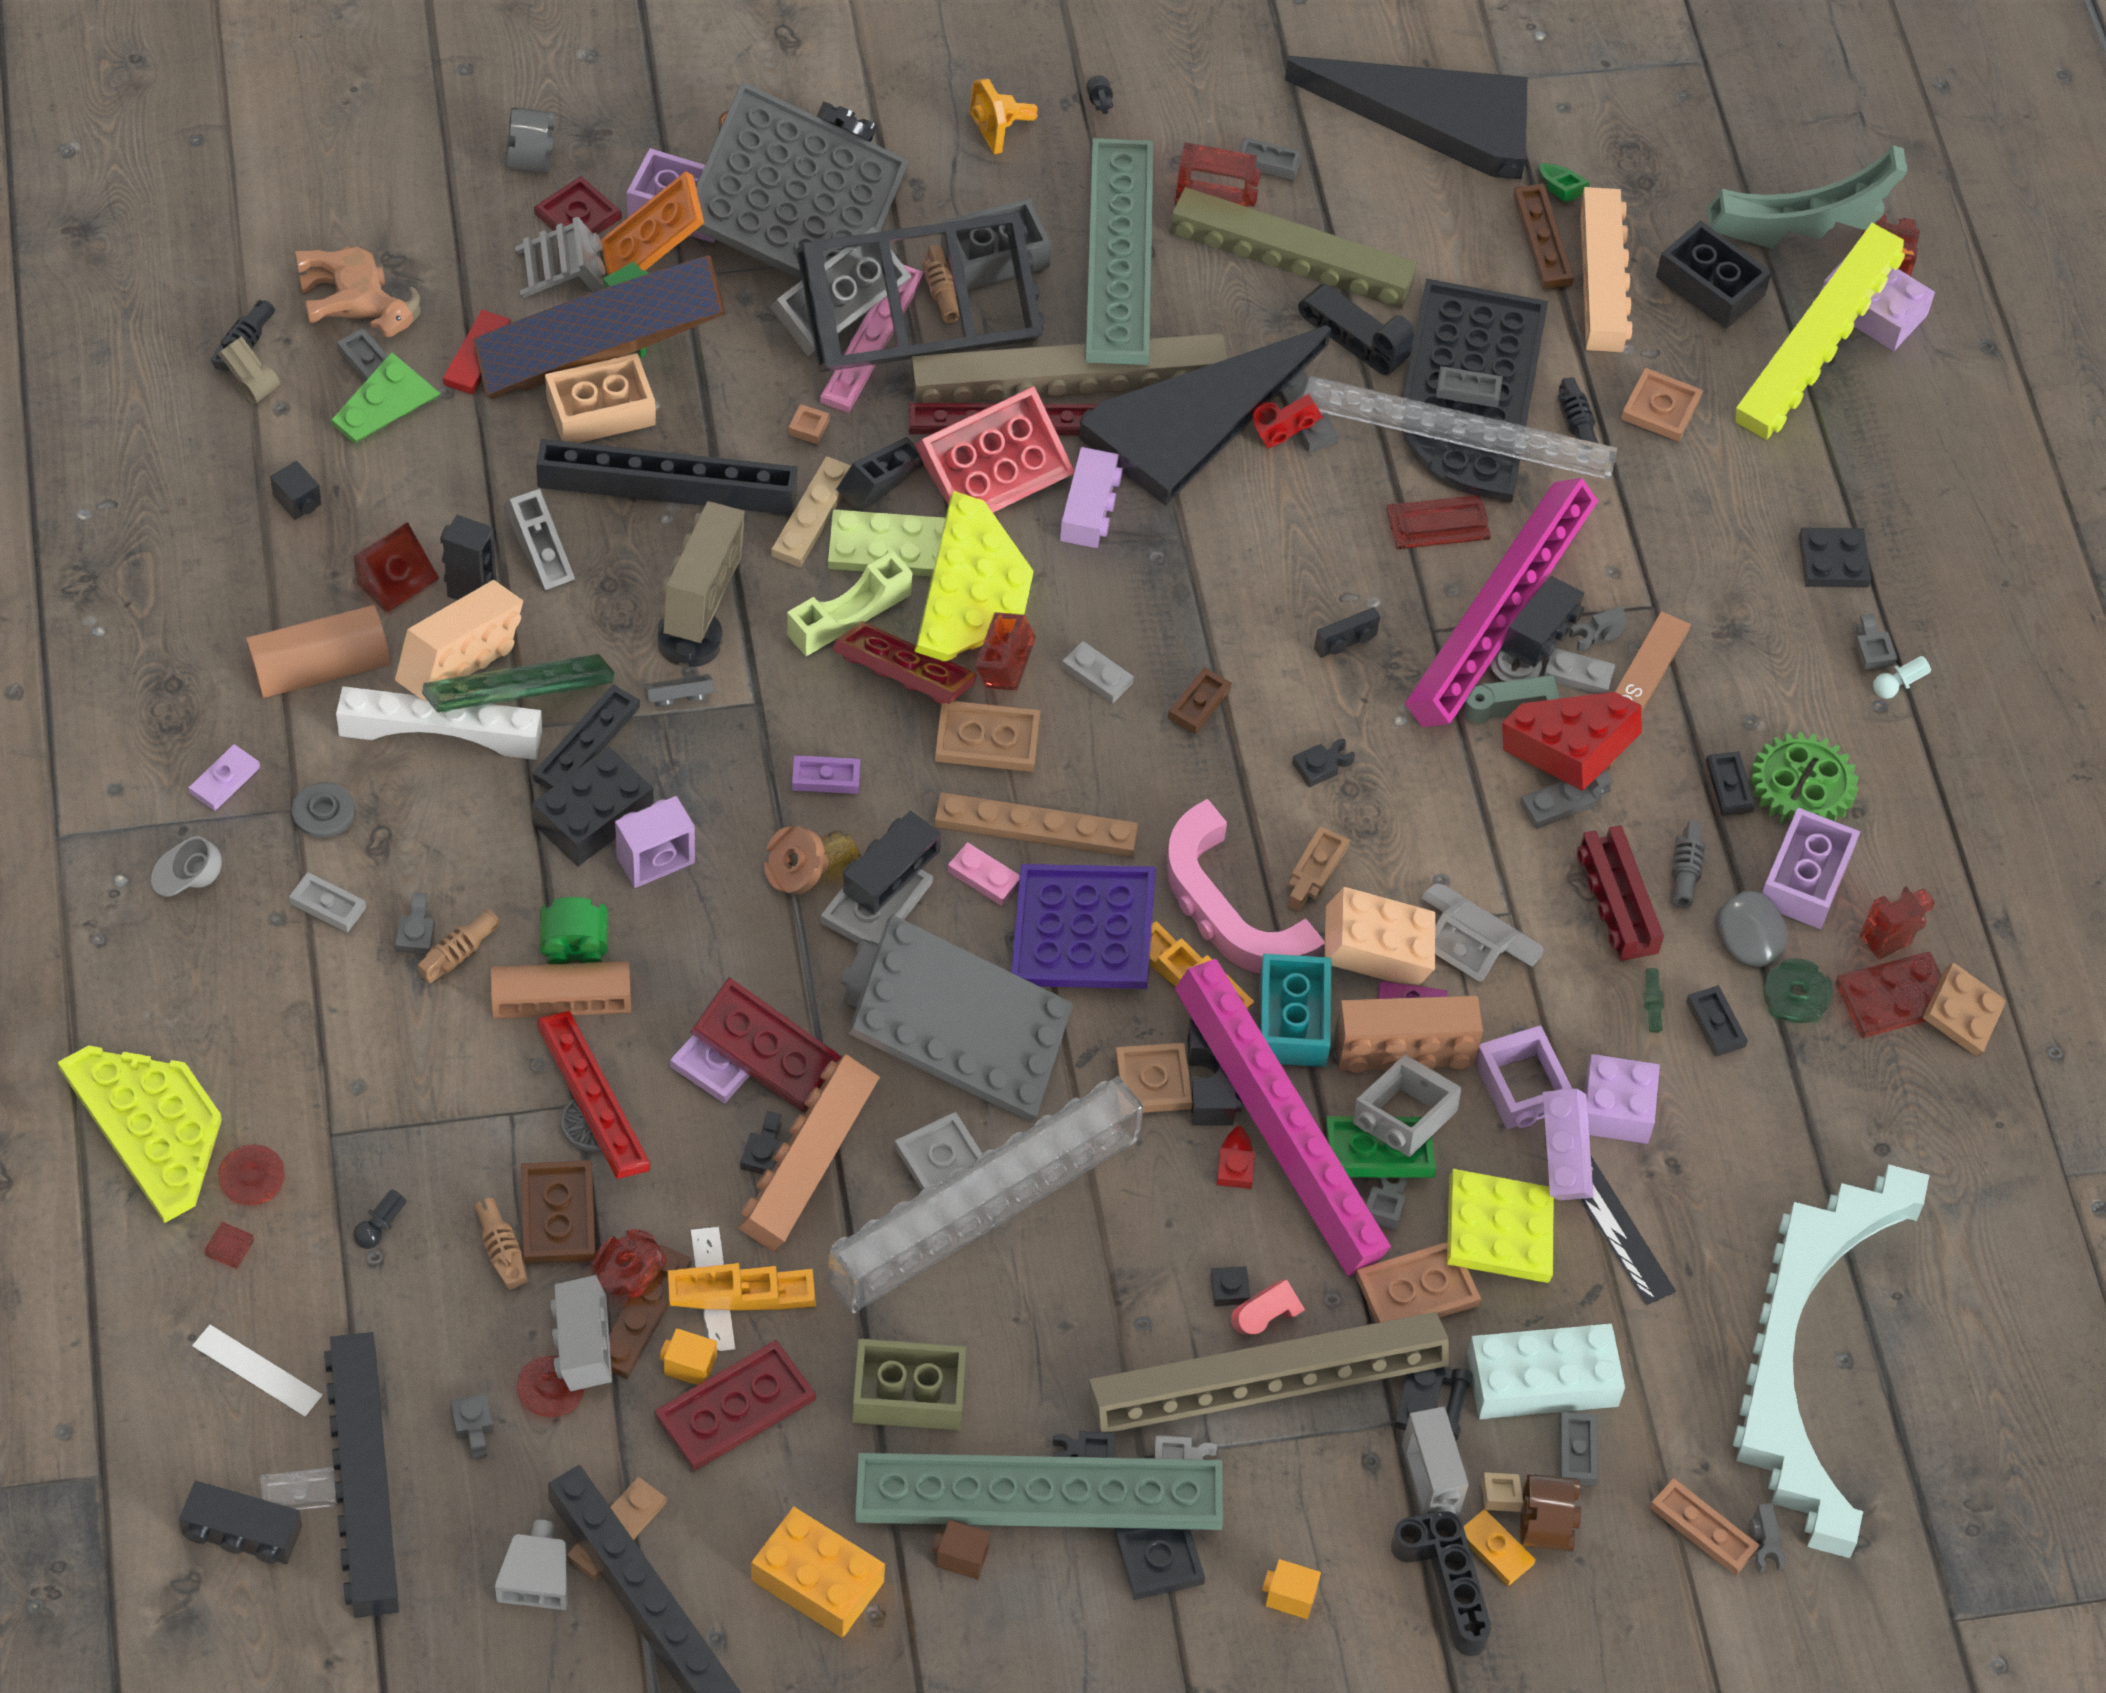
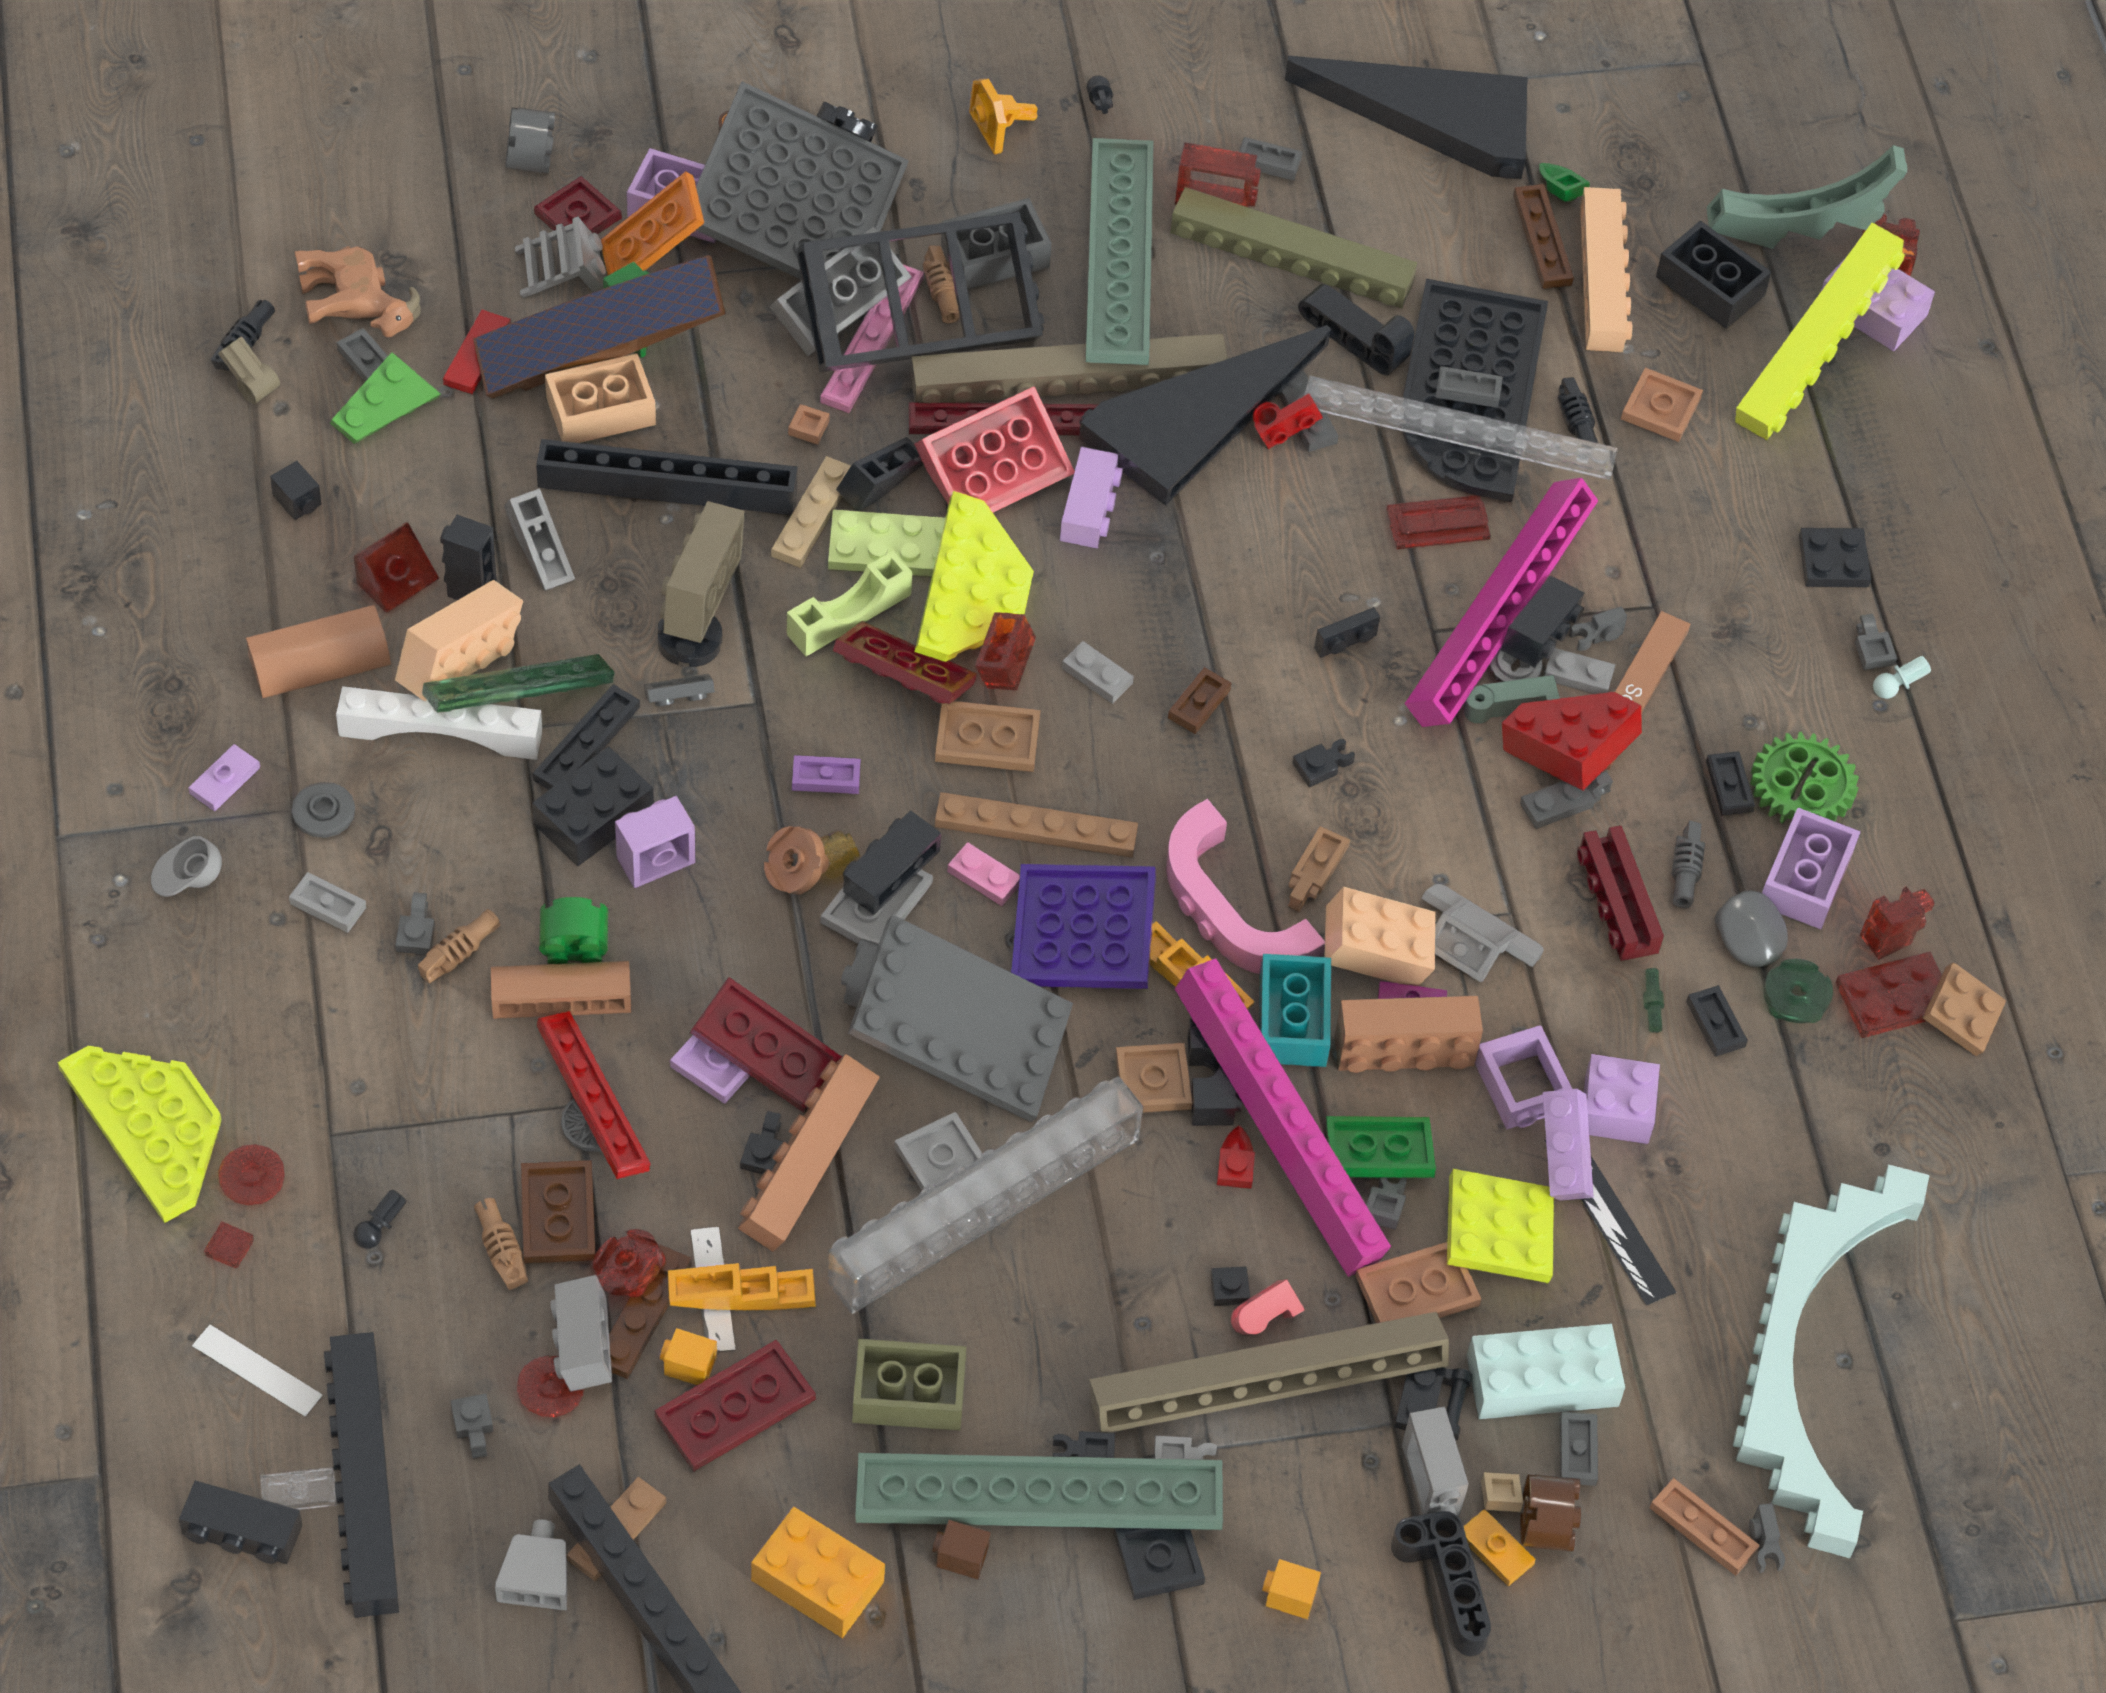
light grey window [1353,1054,1461,1157] -> none

